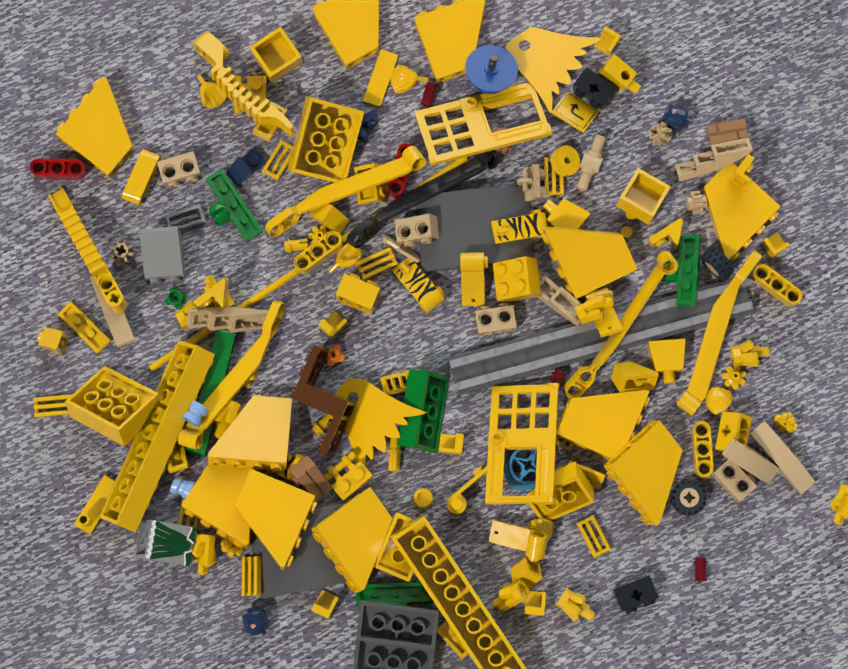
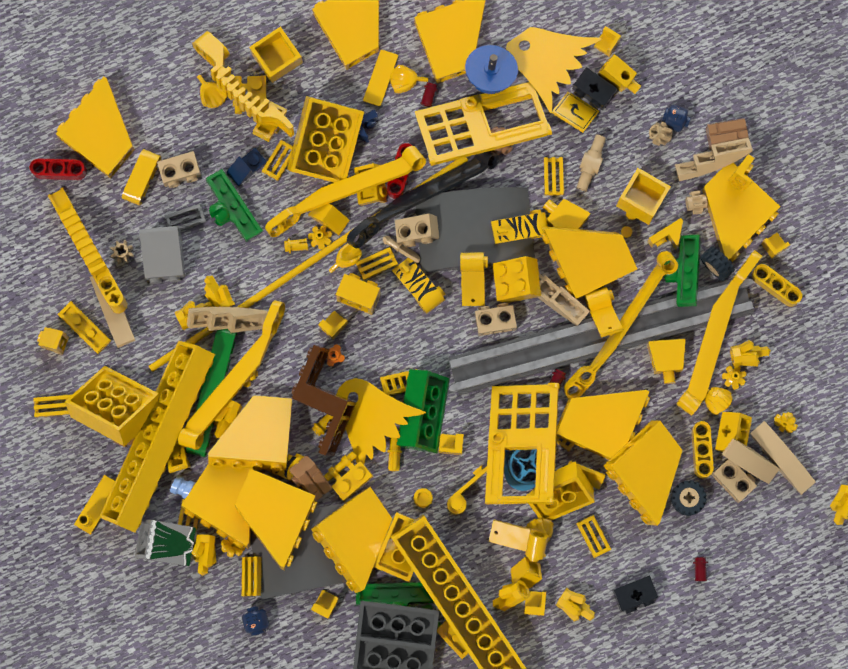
green plate [165,287,187,309] -> none
light blue wheel [182,400,209,427] -> none
yellow slope [193,276,229,308] -> none
yellow beam [294,231,343,275] -> none
tan hips [517,164,547,202] -> none
yellow piece [551,145,580,177] -> none
yellow rock [574,295,614,325] -> none
yellow slope [611,362,659,393] -> none

